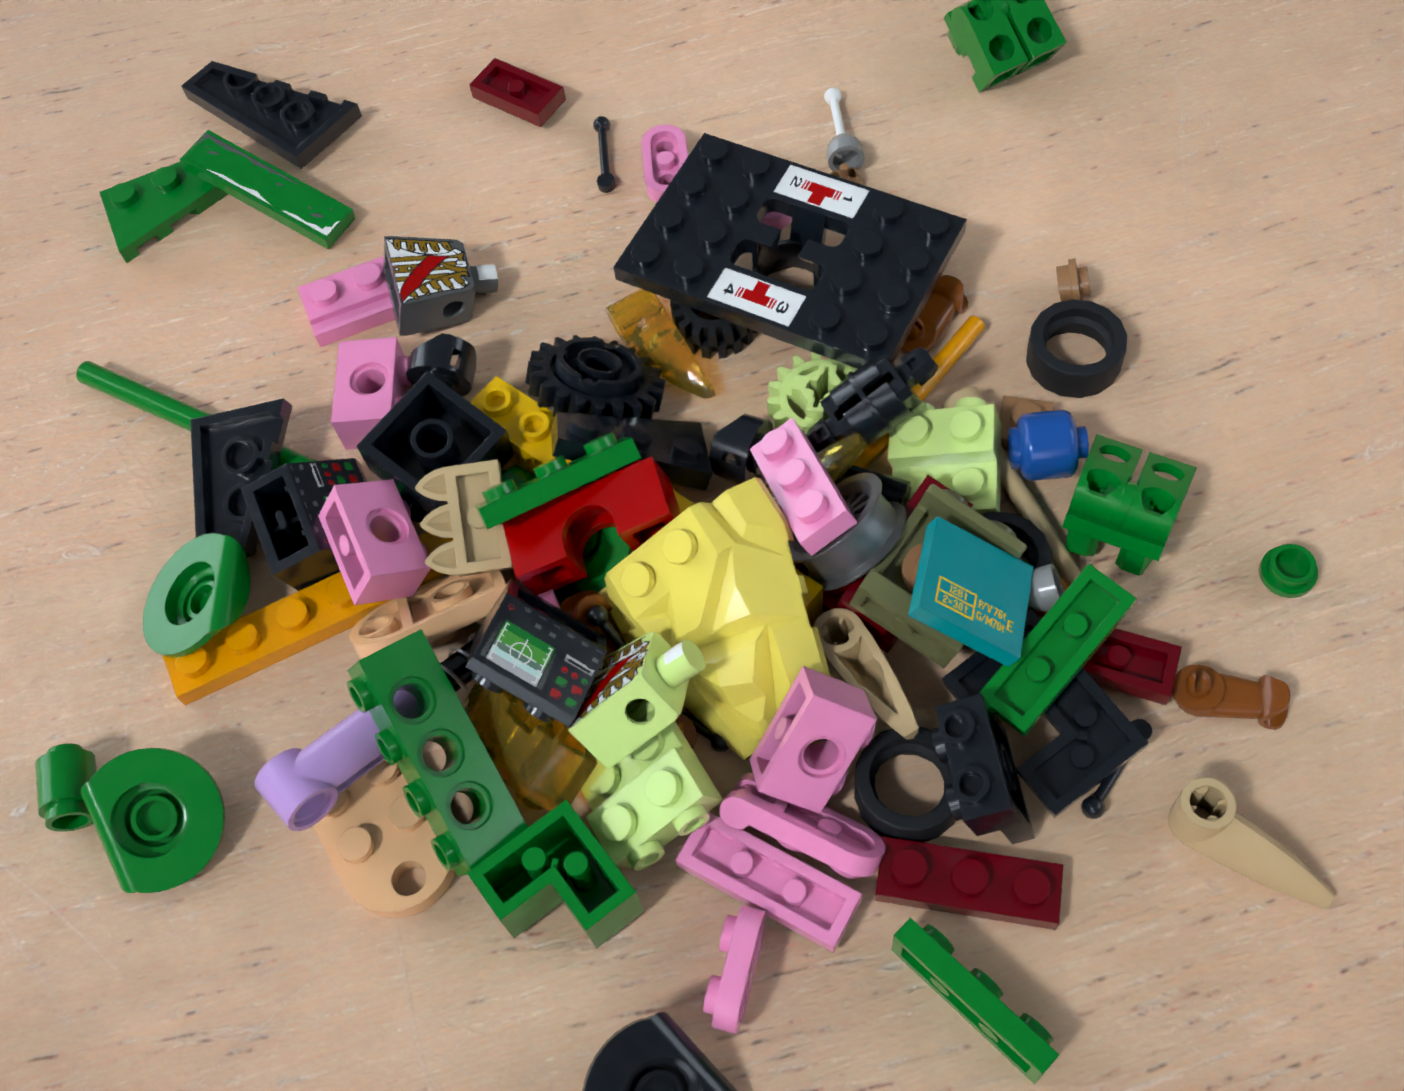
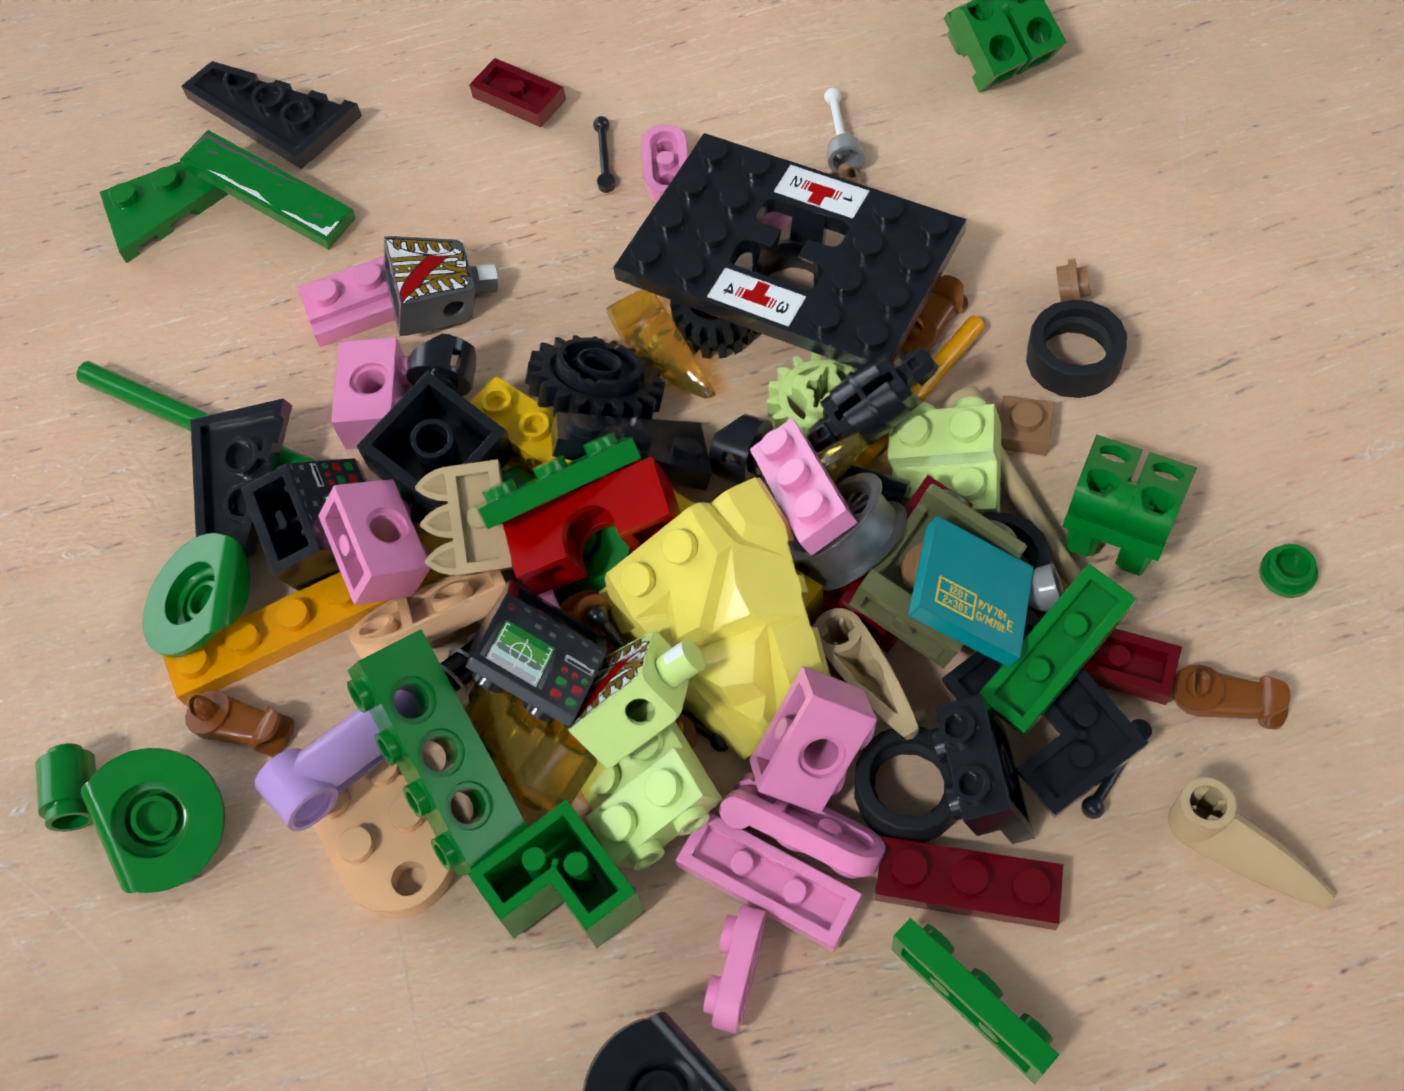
blue head [1008,410,1089,481] -> none
none -> dark orange piece [185,690,294,758]

